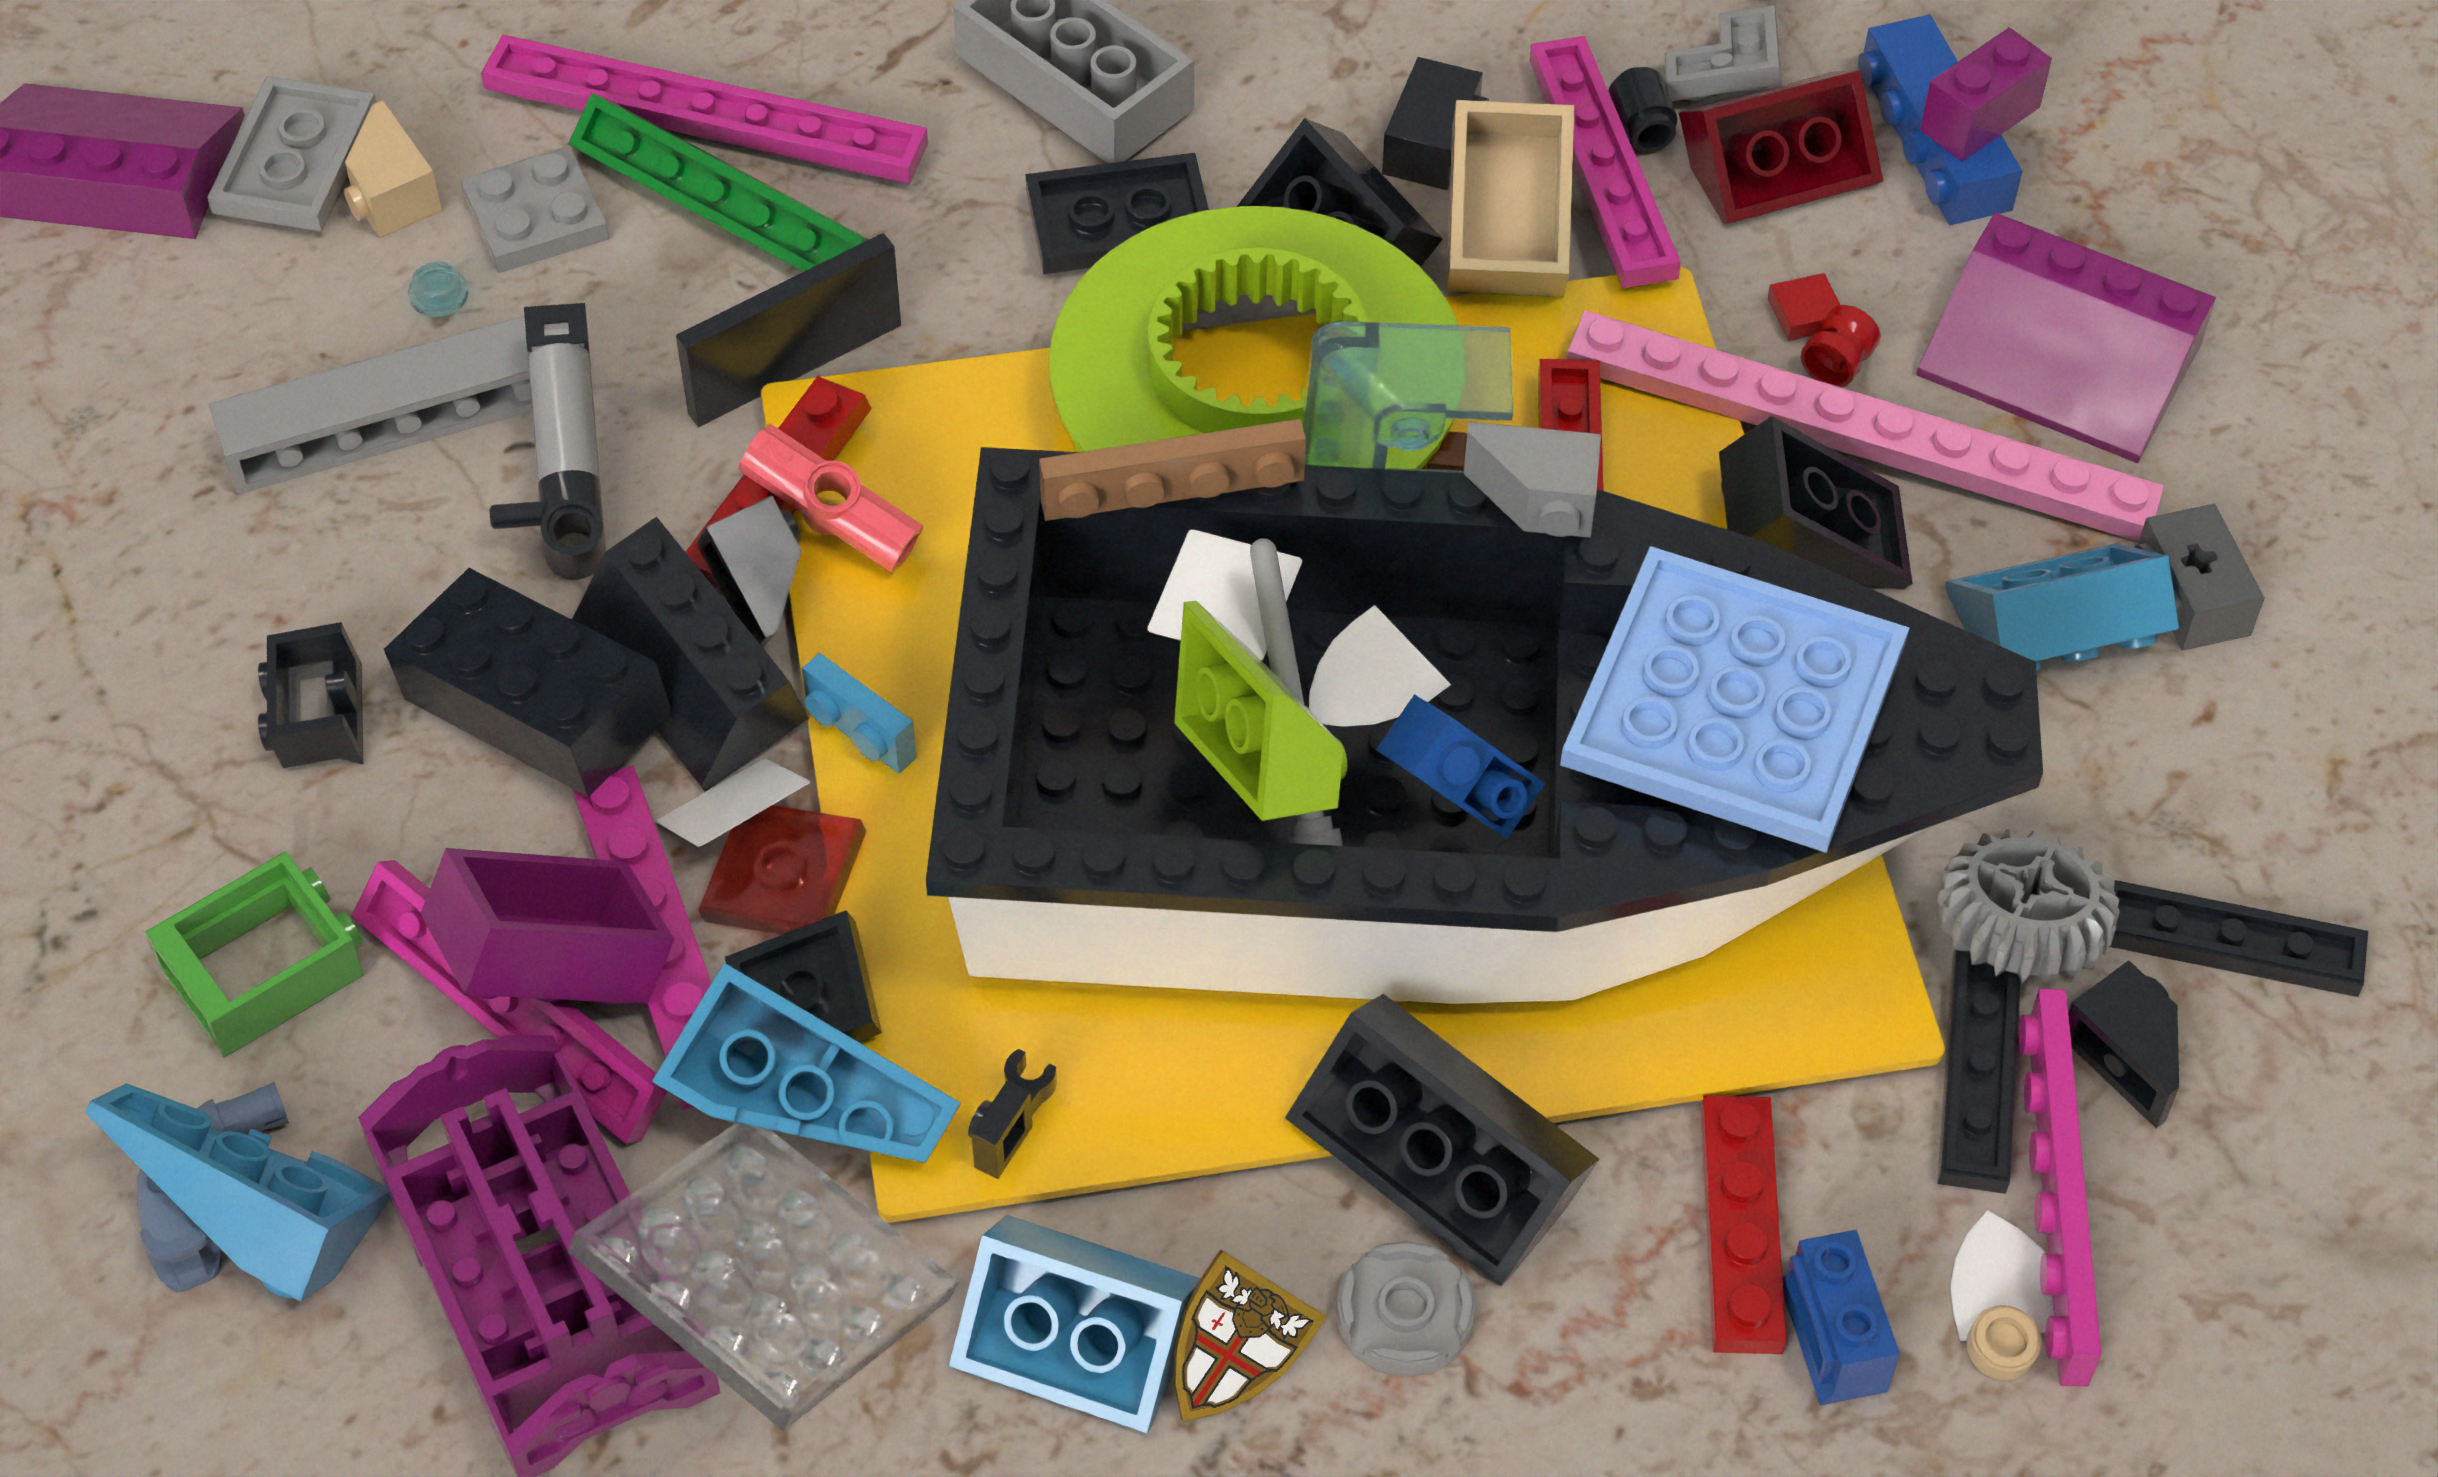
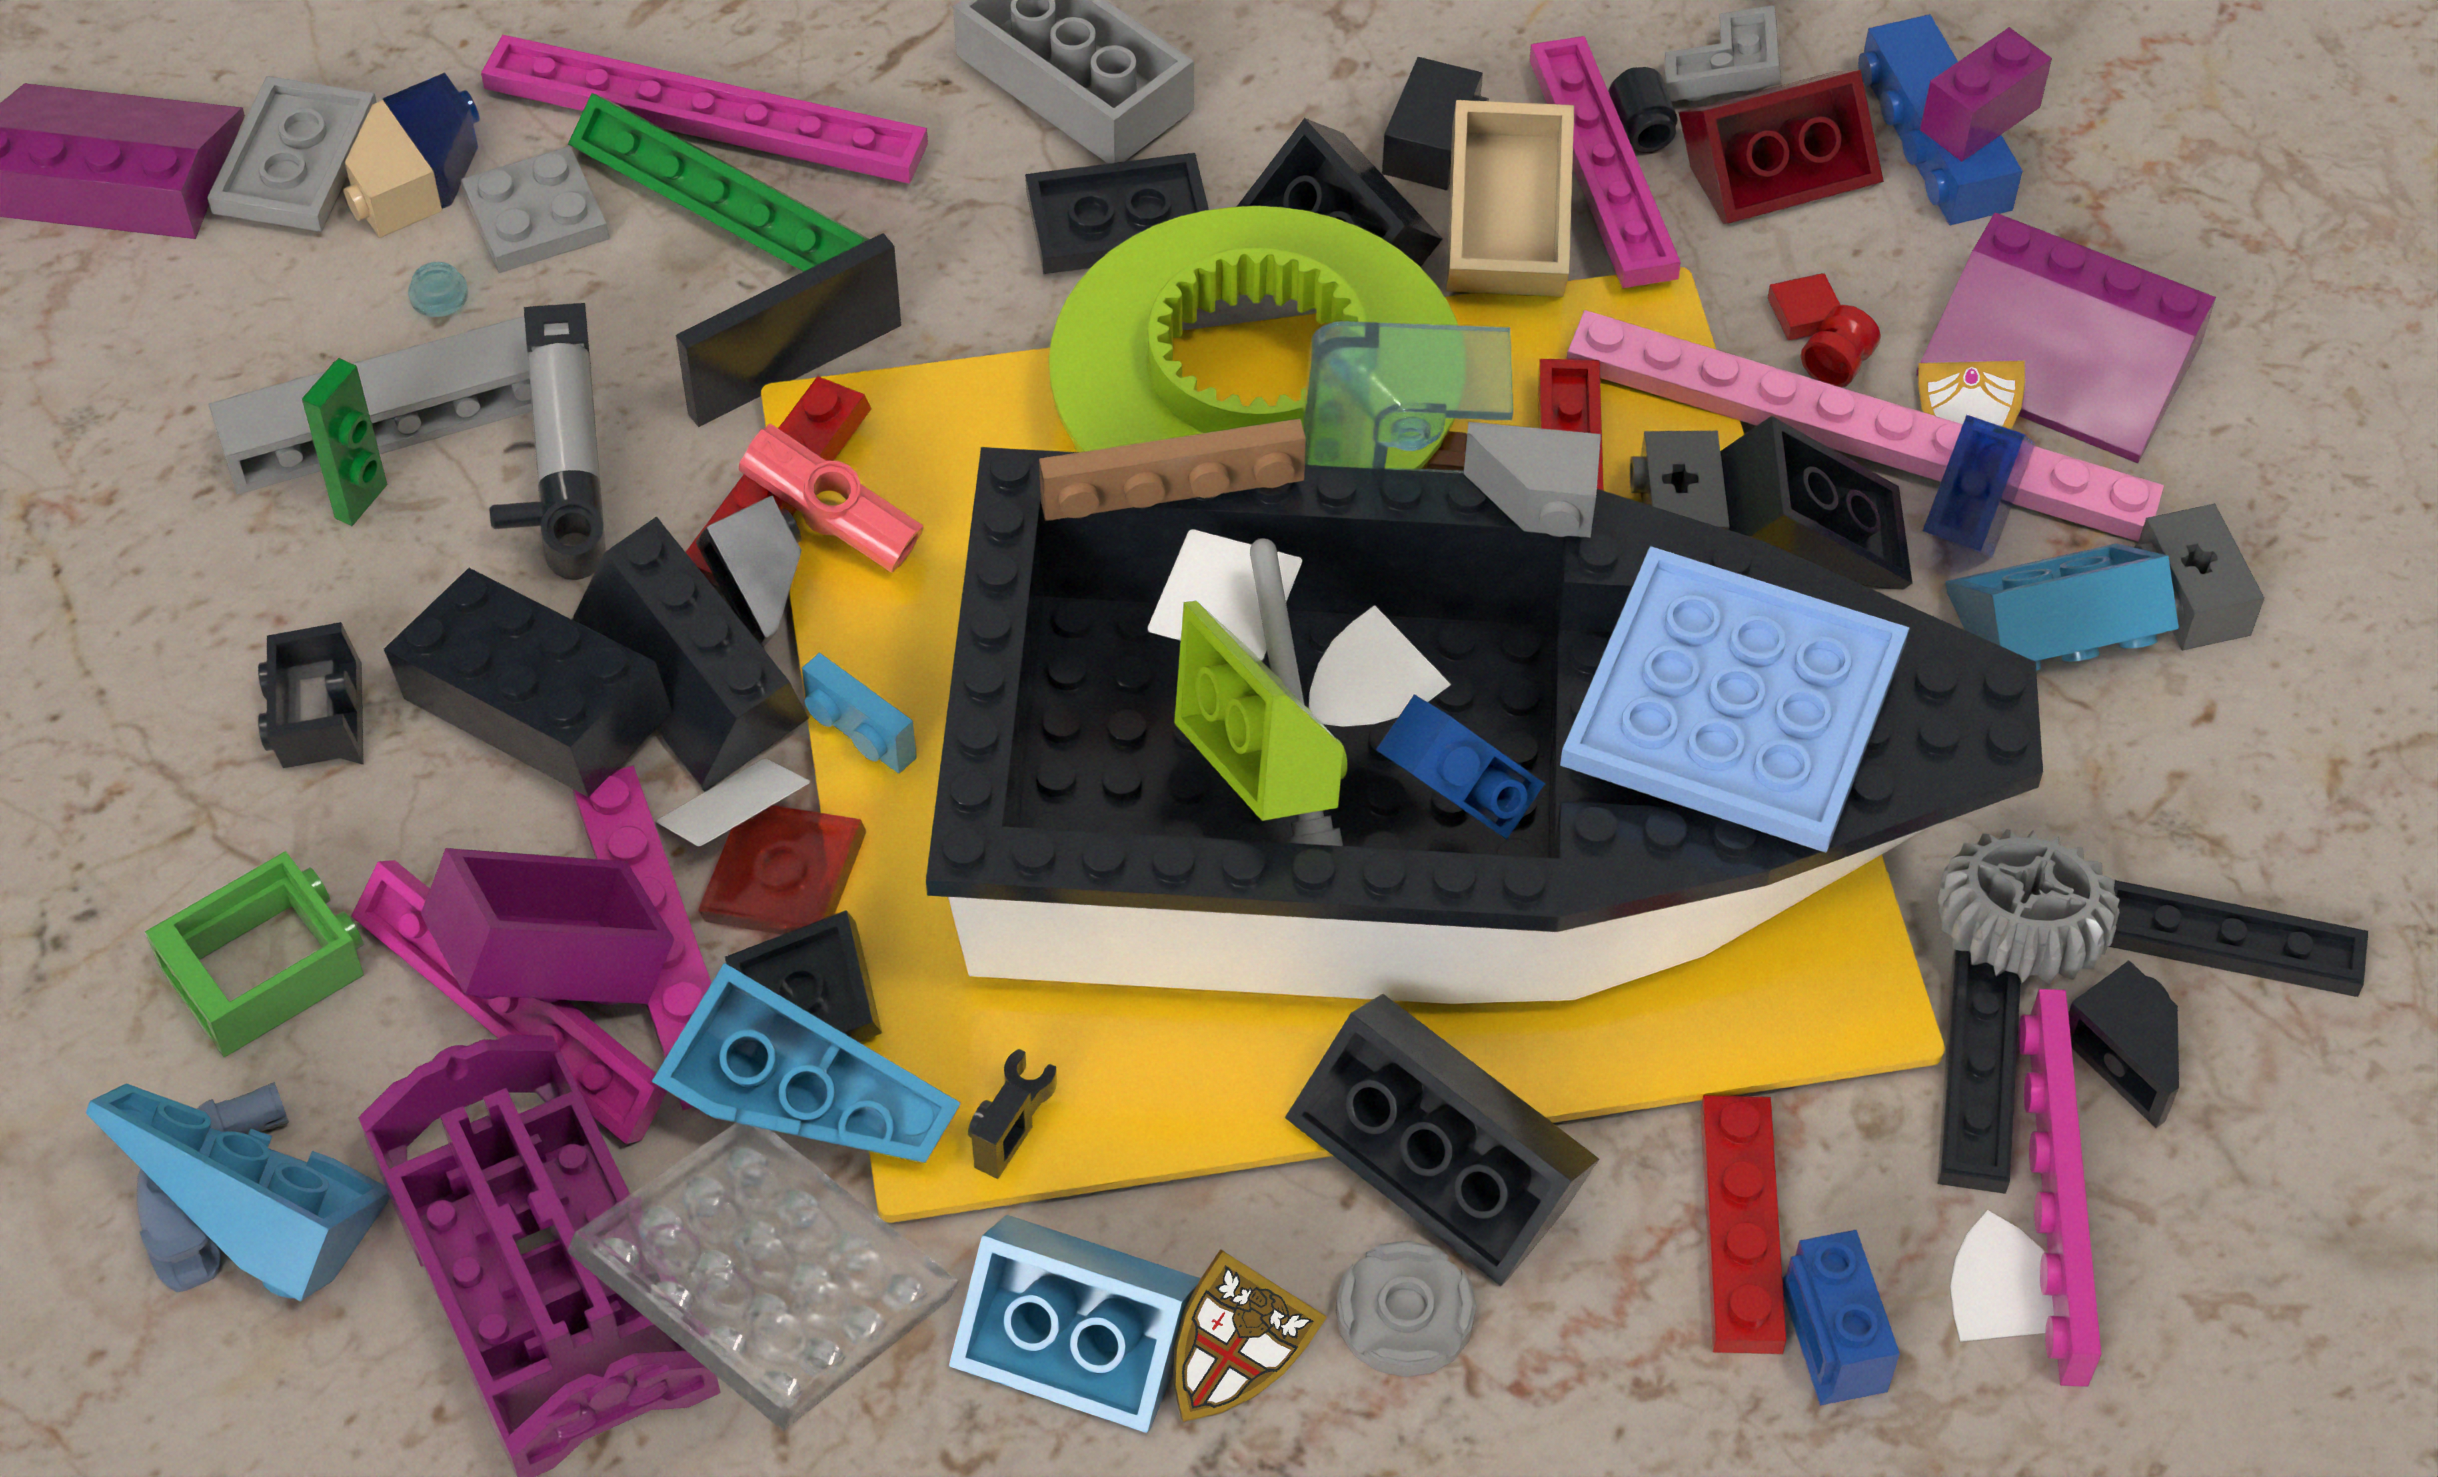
tan tile [1967,1305,2042,1380] -> none
none -> green plate [302,358,388,526]
none -> clear blue slope [383,72,480,209]
none -> dark grey brick [1630,431,1729,530]
none -> sticker [1918,361,2025,437]
none -> clear blue brick [1923,415,2036,558]

